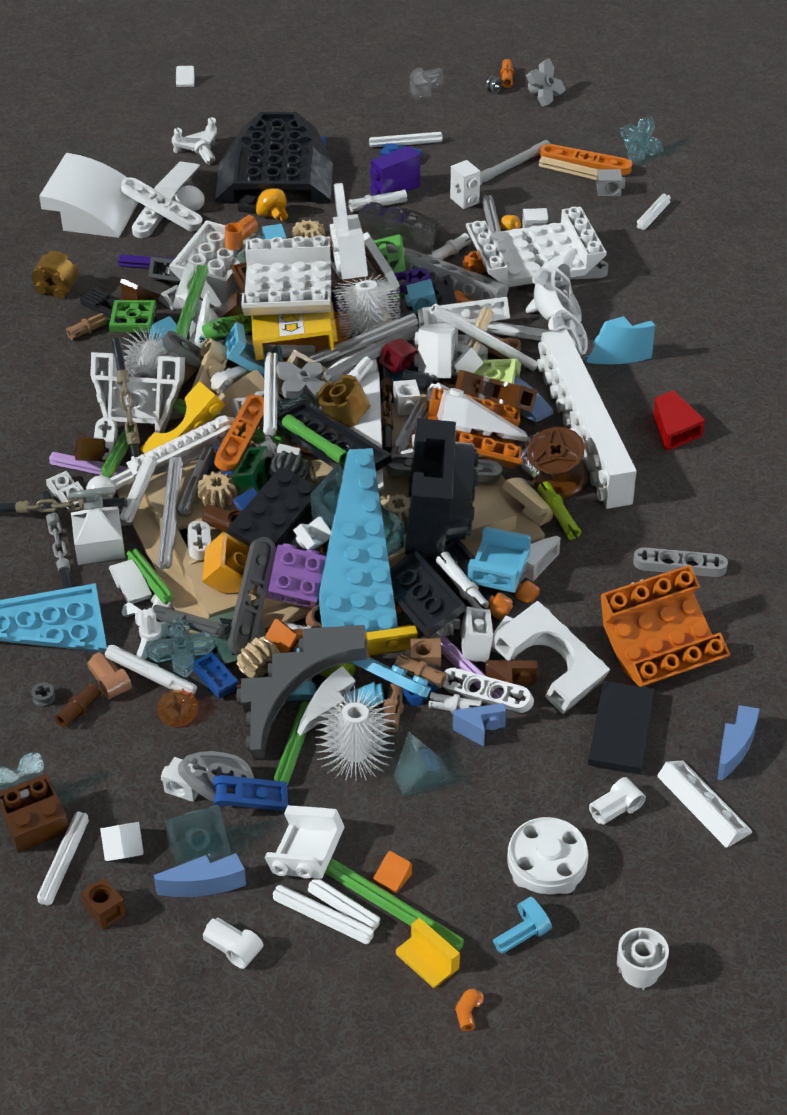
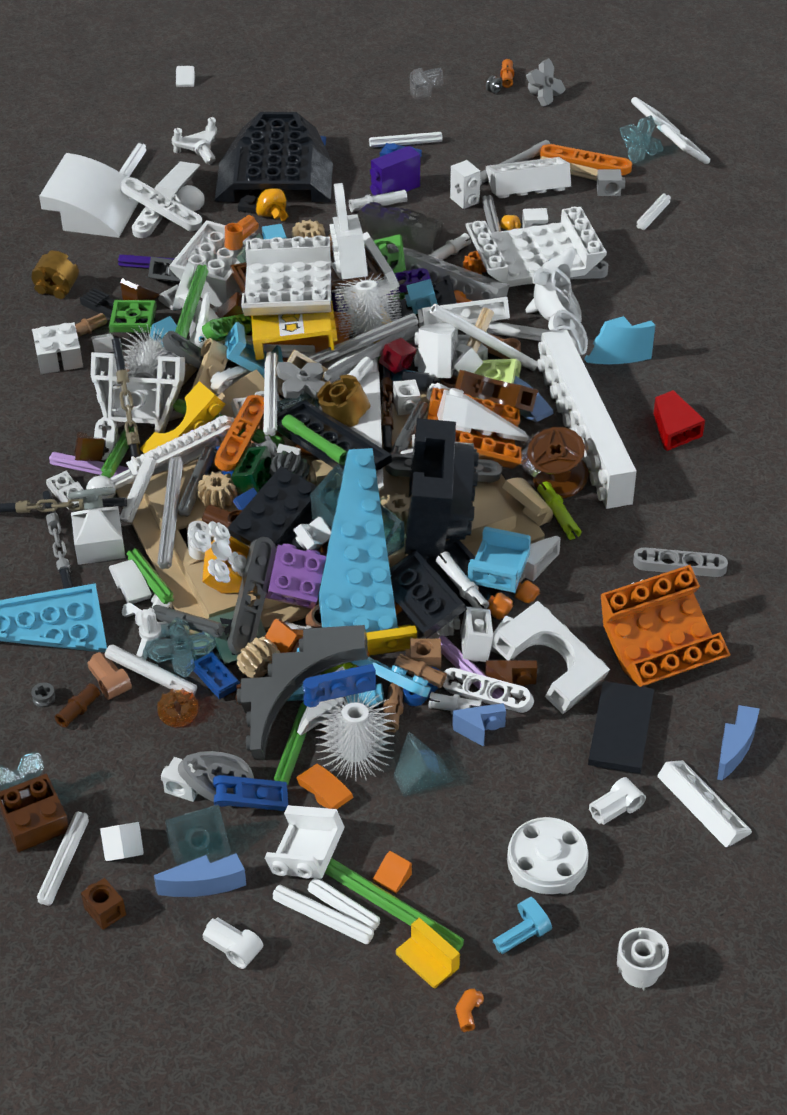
none -> white piece [32,322,83,374]
none -> white slope [92,334,114,353]
none -> white axle [119,143,146,178]
none -> white plant [187,521,247,583]
none -> orange slope [297,764,354,809]
none -> blue plate [303,664,376,708]
none -> white slope [486,157,571,198]
none -> white bar [631,97,710,164]

